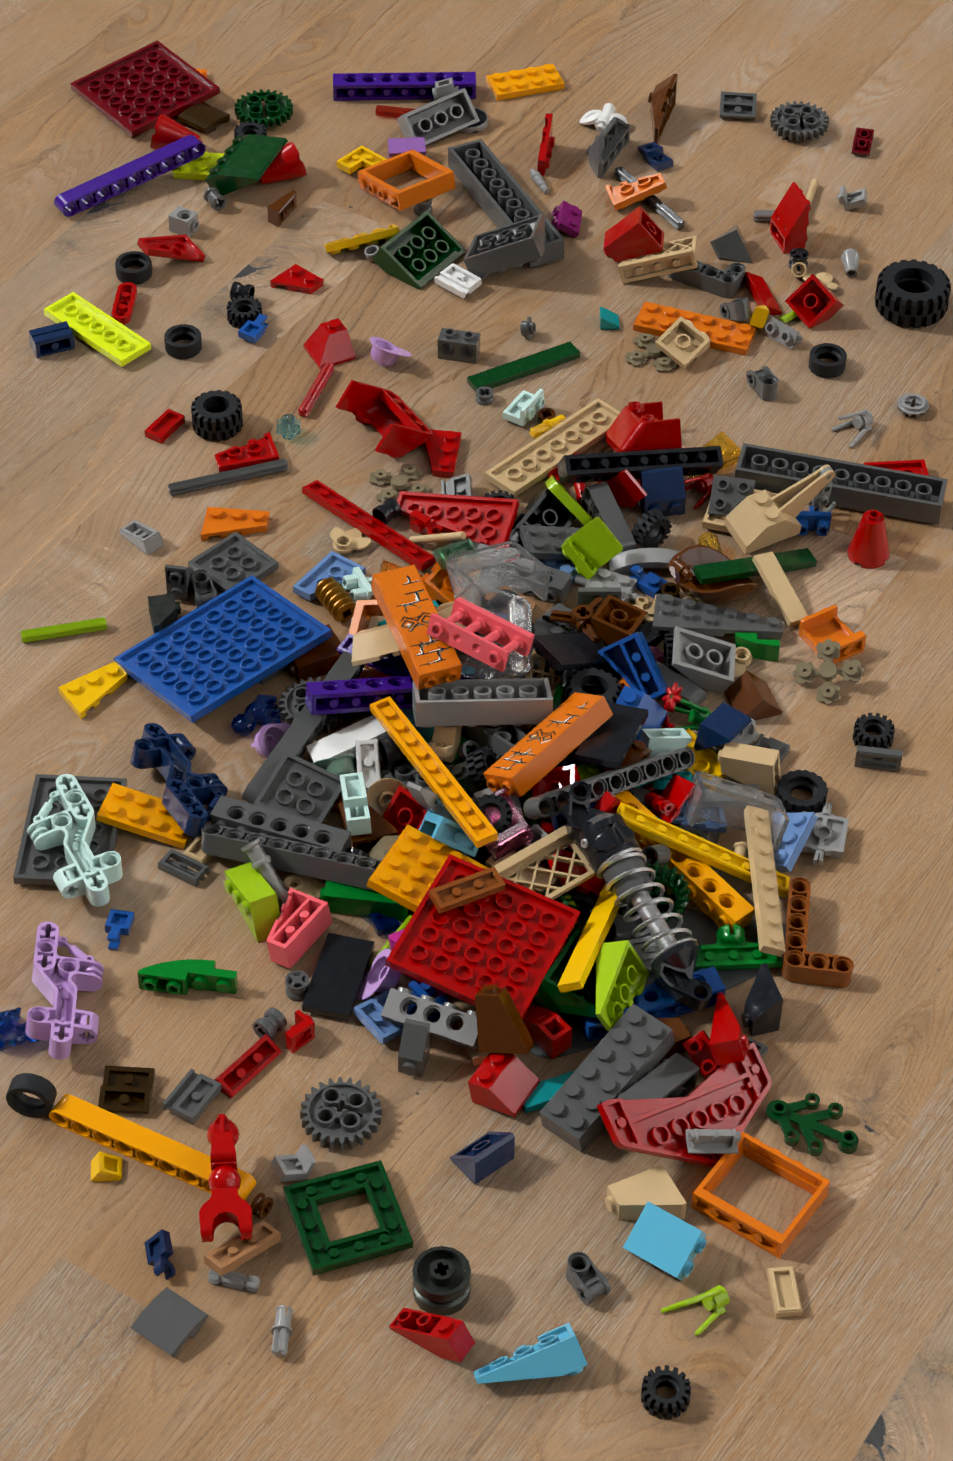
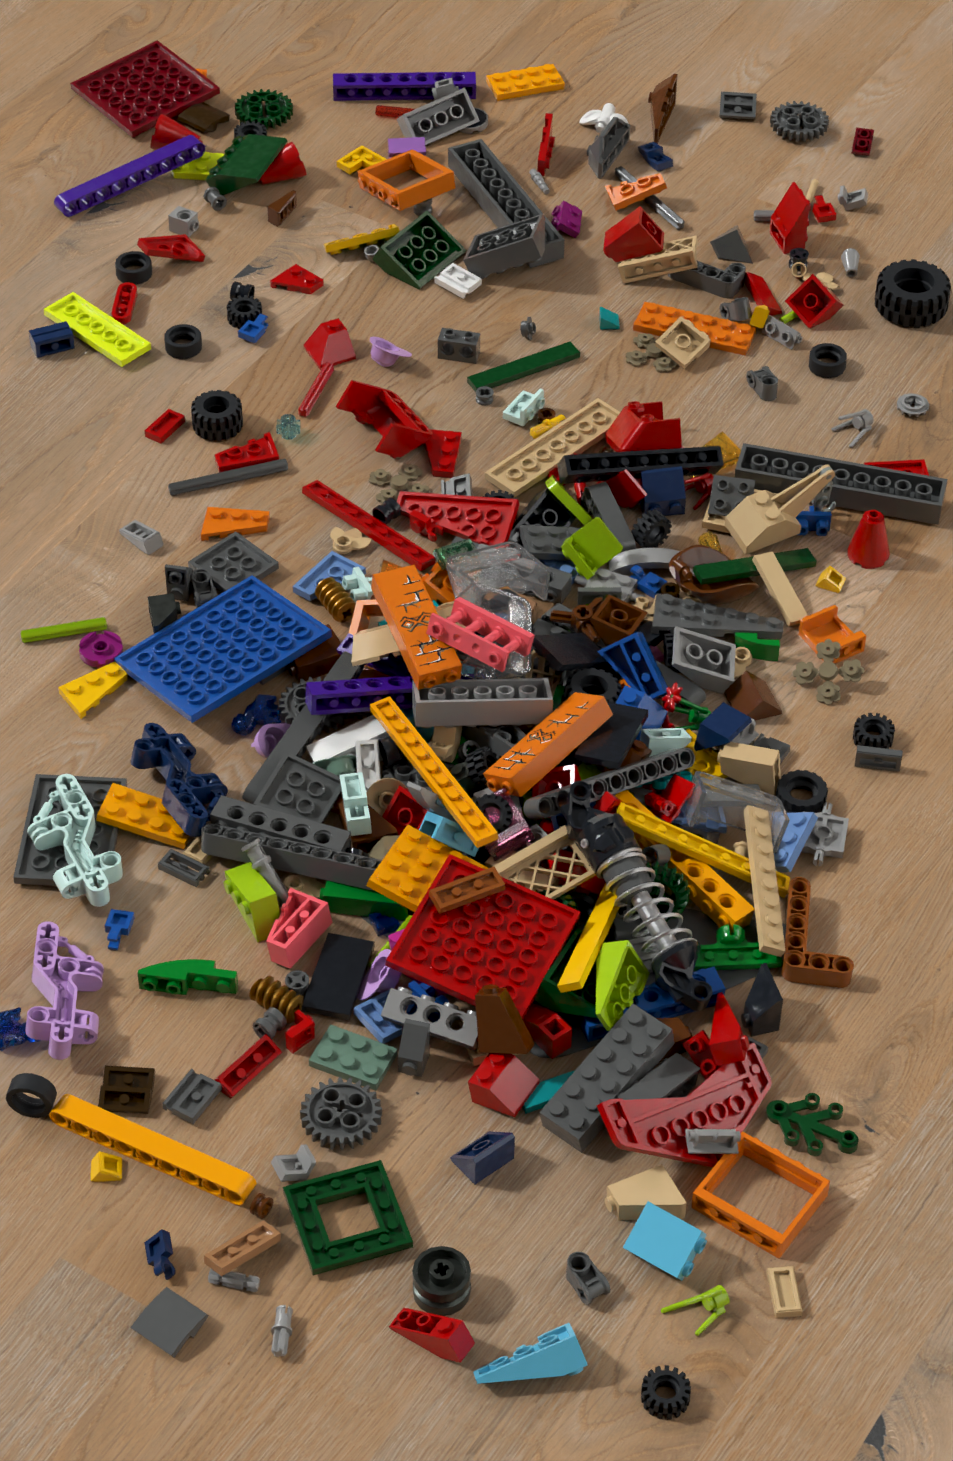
red piece [199,1114,253,1243] -> none
tan bar [409,531,466,544] -> none
none -> magenta plate [79,631,123,669]
none -> pearl gold piece [249,975,304,1024]
none -> sand green plate [309,1024,397,1091]
none -> red plate [812,195,837,223]
none -> yellow slope [815,566,846,593]

